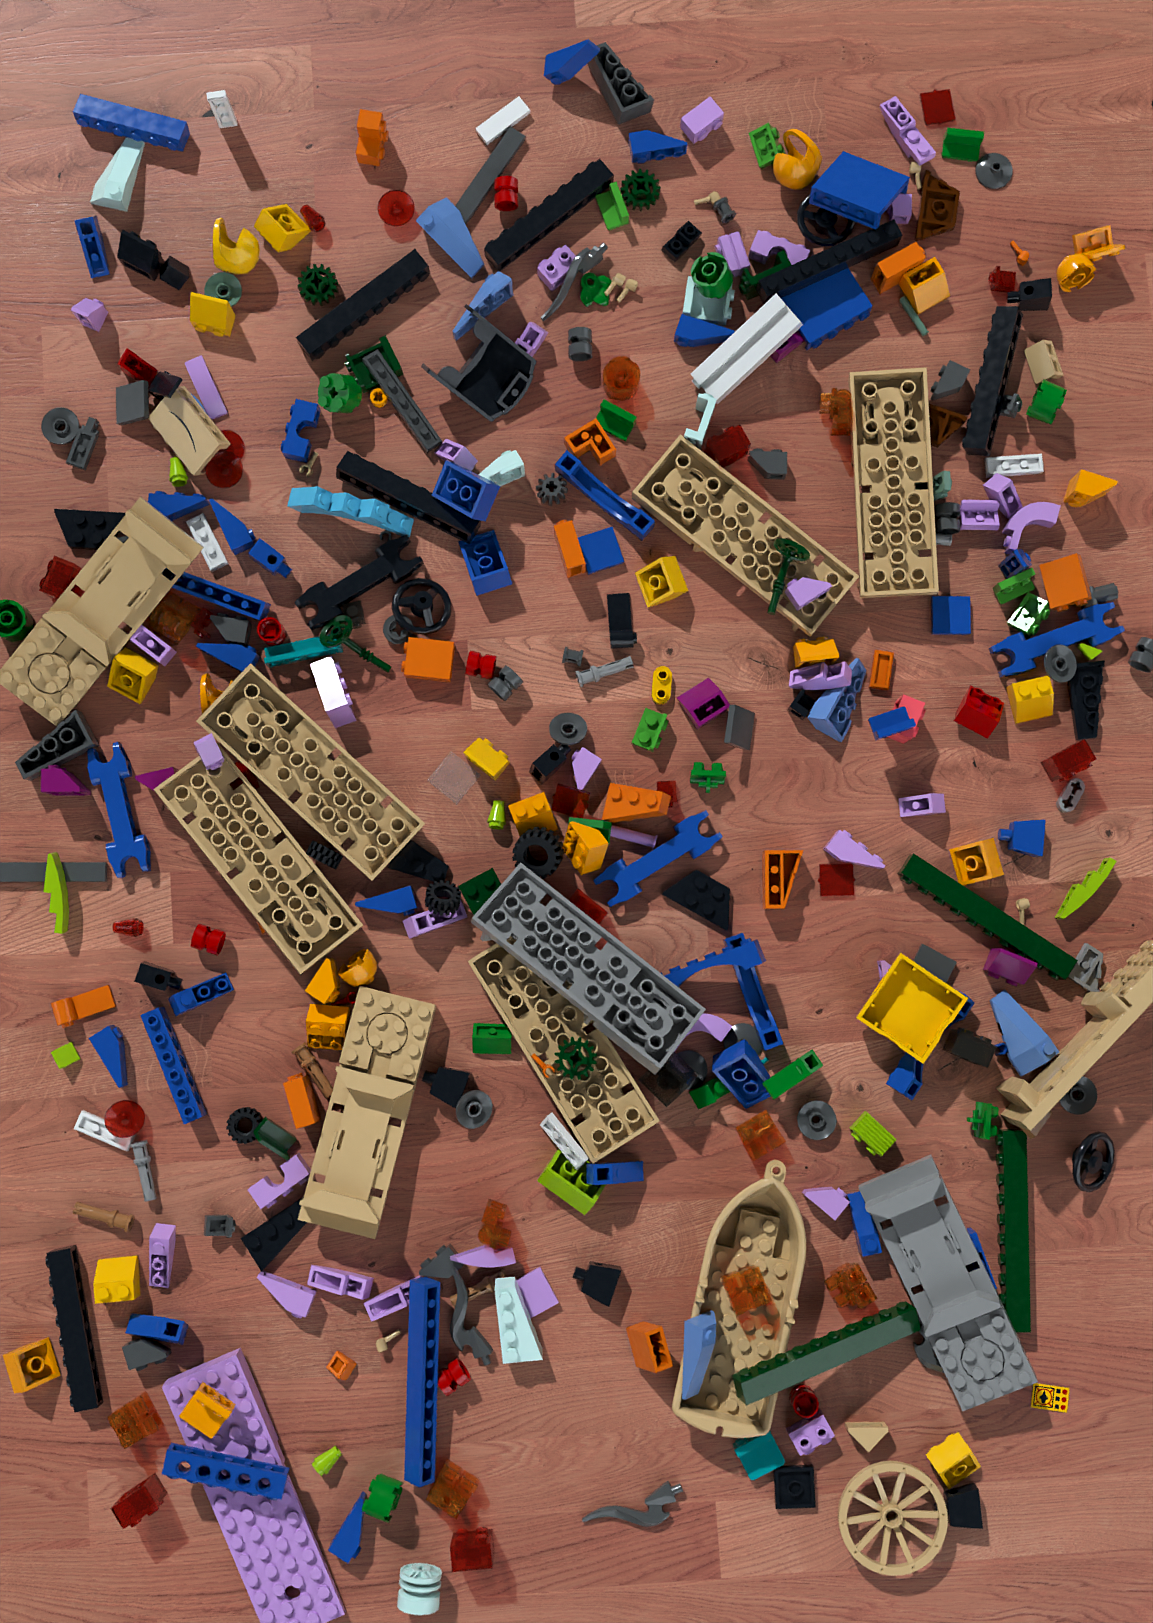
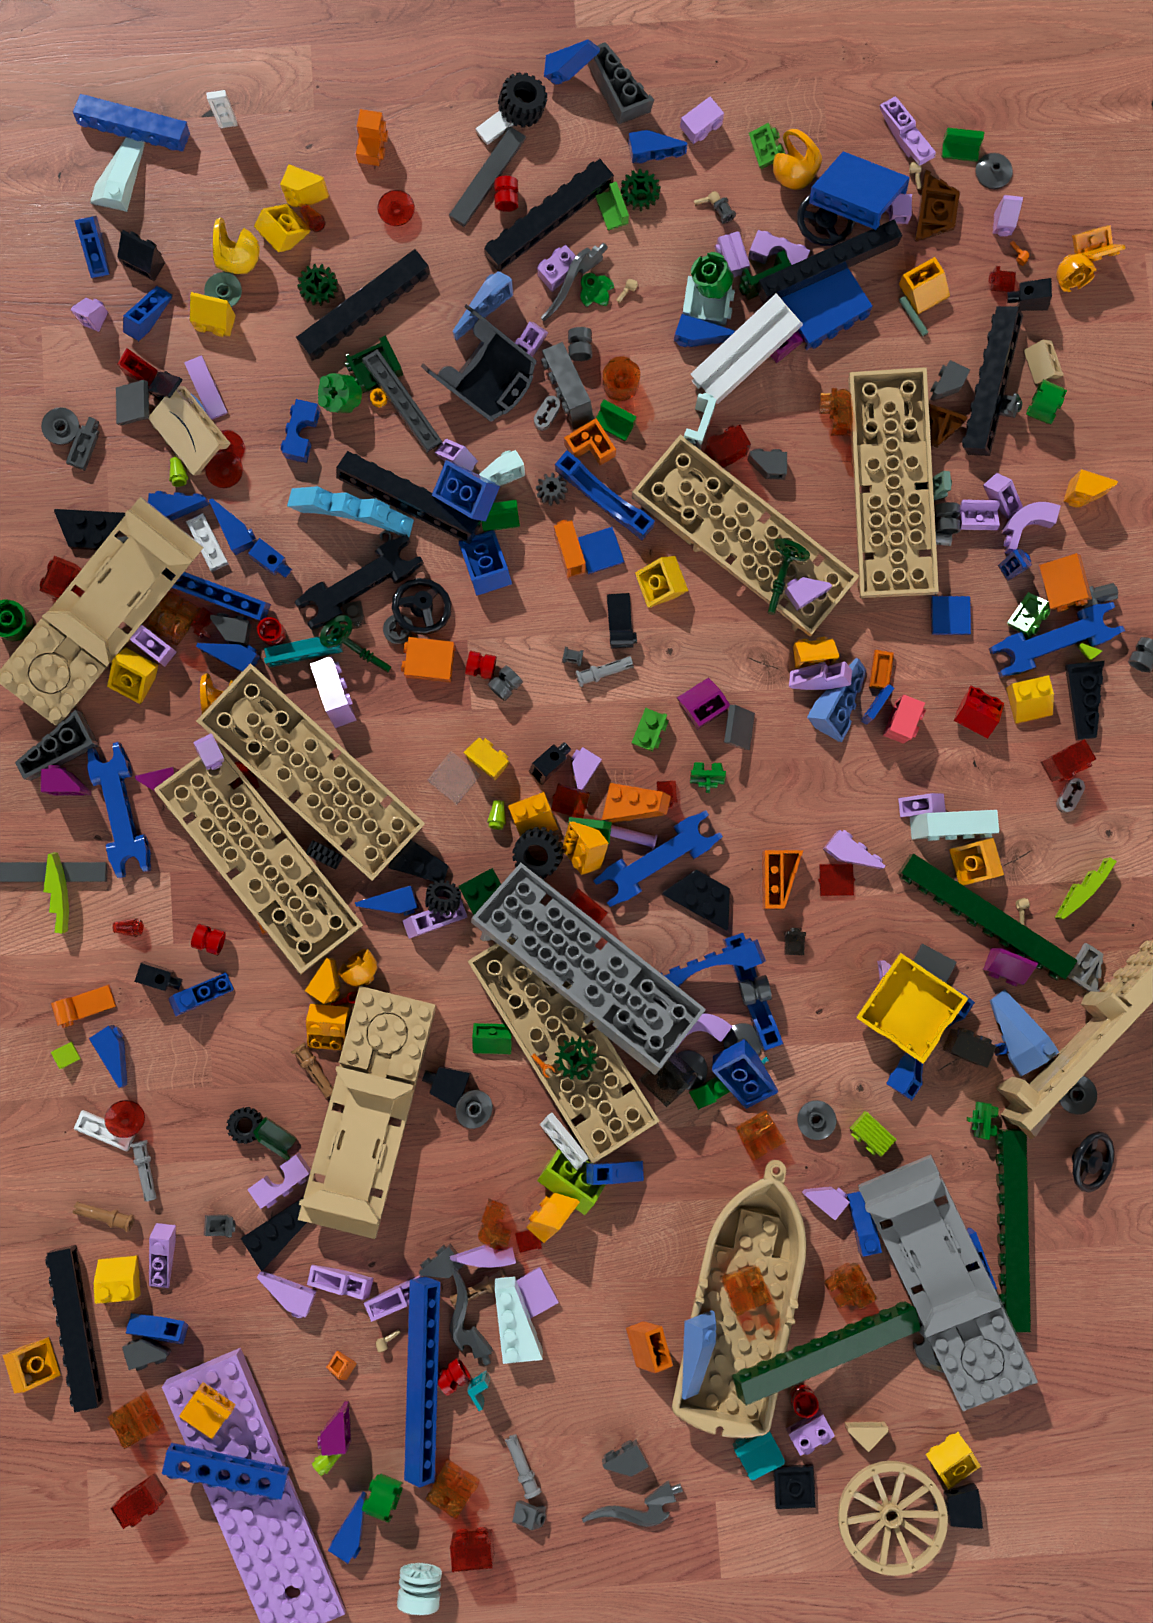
blue brick [140,1007,208,1124] -> none
black panel [160,255,189,290] -> none
orange brick [283,1073,321,1129] -> none
tan hand [299,452,318,477] -> none
medium blue wedge [416,197,485,278] -> none
dark grey dish [549,713,587,745] -> none
black torso [572,1261,621,1307] -> none
tan hand [604,273,626,296] -> none
yellow plate [651,666,672,705] -> none
black slope [661,221,702,262] -> none
green slope [762,1049,824,1100] -> none
black panel [787,688,815,720] -> none
blue panel [868,706,916,741] -> none
orange brick [870,242,926,294] -> none
clear red piece [919,89,956,126] -> none
white tile [984,454,1044,478] -> none
bright green bracket [992,568,1035,605] -> none
blue torso [998,820,1046,857] -> none
yellow sticker [1031,1383,1070,1412] -> none
dark grey dish [1044,644,1077,683] -> none
none -> blue slope [123,286,172,341]
none -> yellow slope [280,164,329,208]
none -> magenta slope [317,1401,351,1456]
none -> teal panel [467,1370,490,1412]
none -> green panel [482,500,520,532]
none -> black tyre [498,72,548,128]
none -> light grey pin [505,1434,542,1499]
none -> dark grey bracket [512,1500,546,1530]
none -> clear red bracket [515,1229,543,1253]
none -> light orange slope [526,1193,580,1243]
none -> light grey beam [534,396,560,431]
none -> dark grey wedge [541,342,594,430]
none -> dark grey slope [602,1439,649,1477]
none -> dark grey wheel [739,975,772,1006]
none -> clear smoke bracket [784,928,806,955]
none -> blue tile [861,684,894,725]
none -> light aqua wedge [910,810,999,841]
none -> lavender slope [993,195,1023,237]

